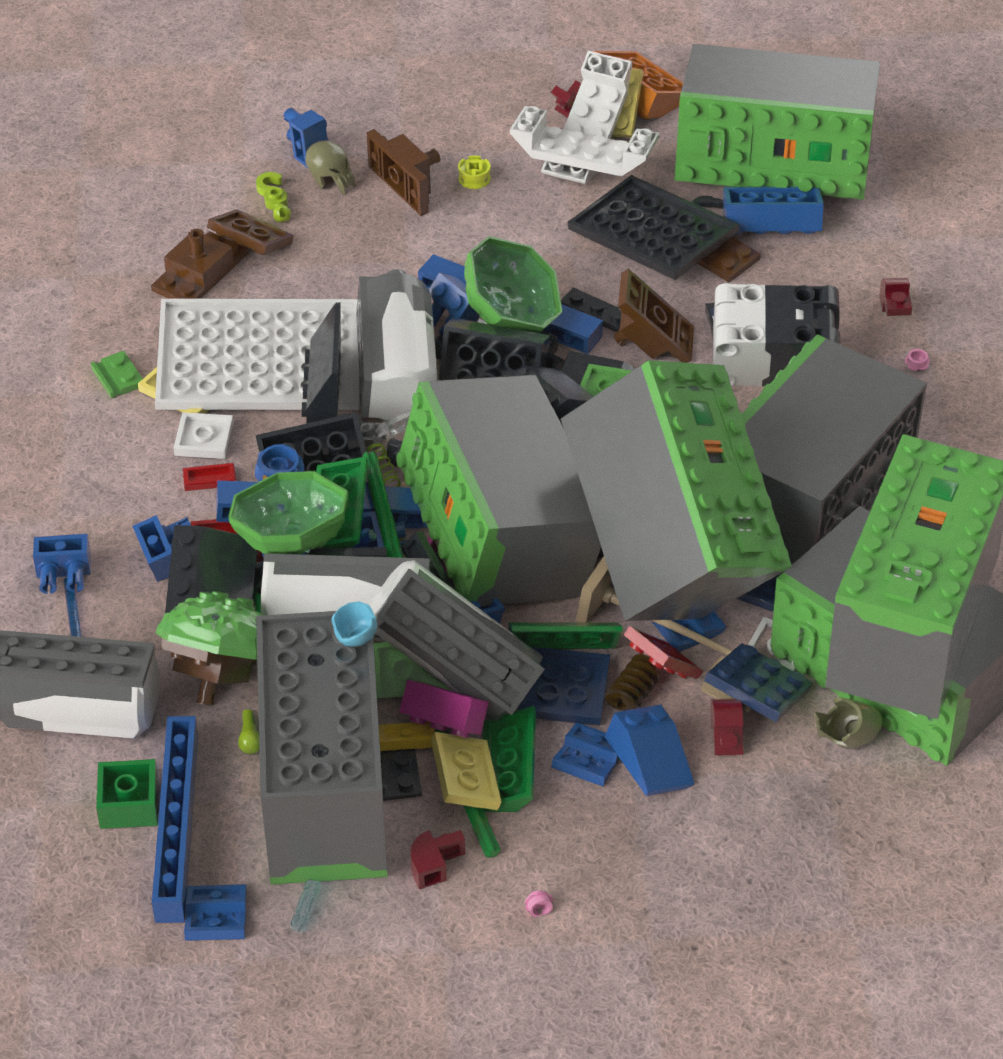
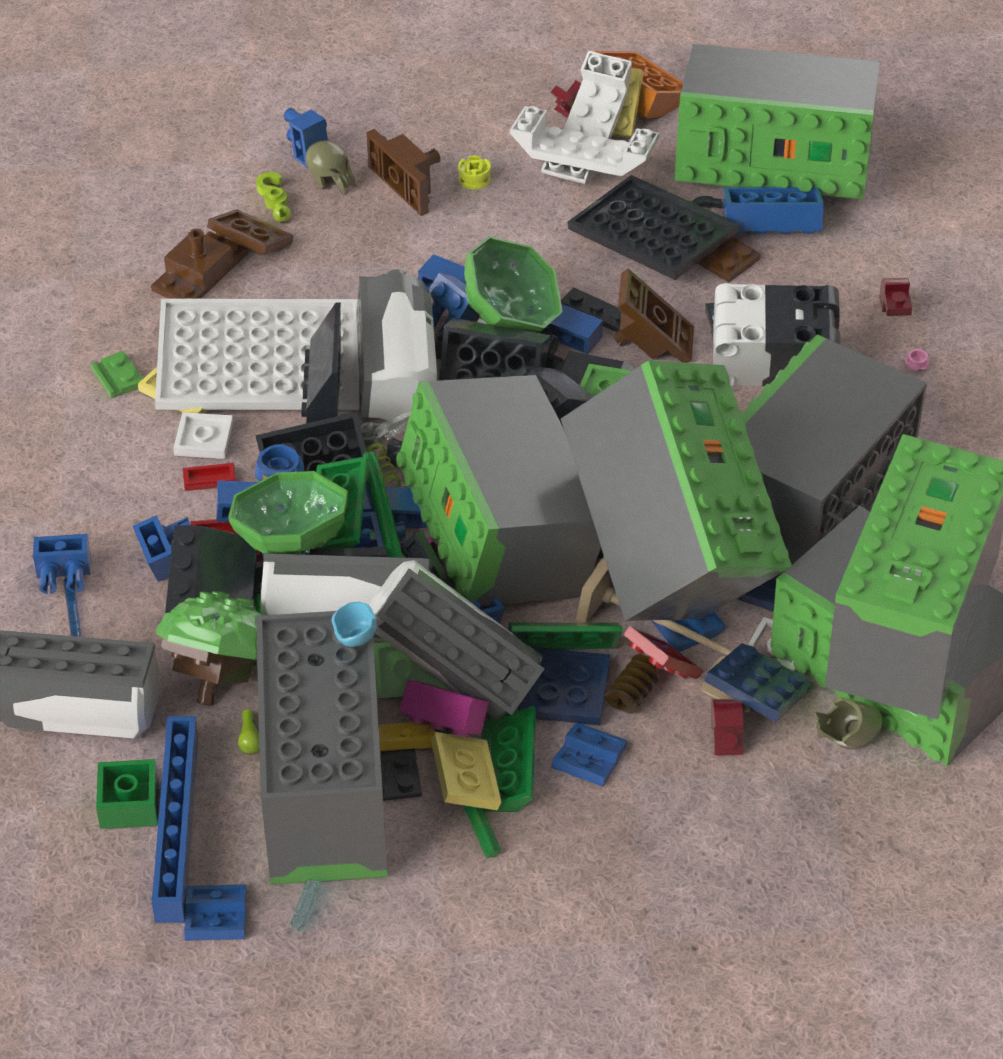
dark red brick [410,830,466,890] -> none
bright pink plate [525,890,553,917] -> none
blue slope [605,704,695,796] -> none

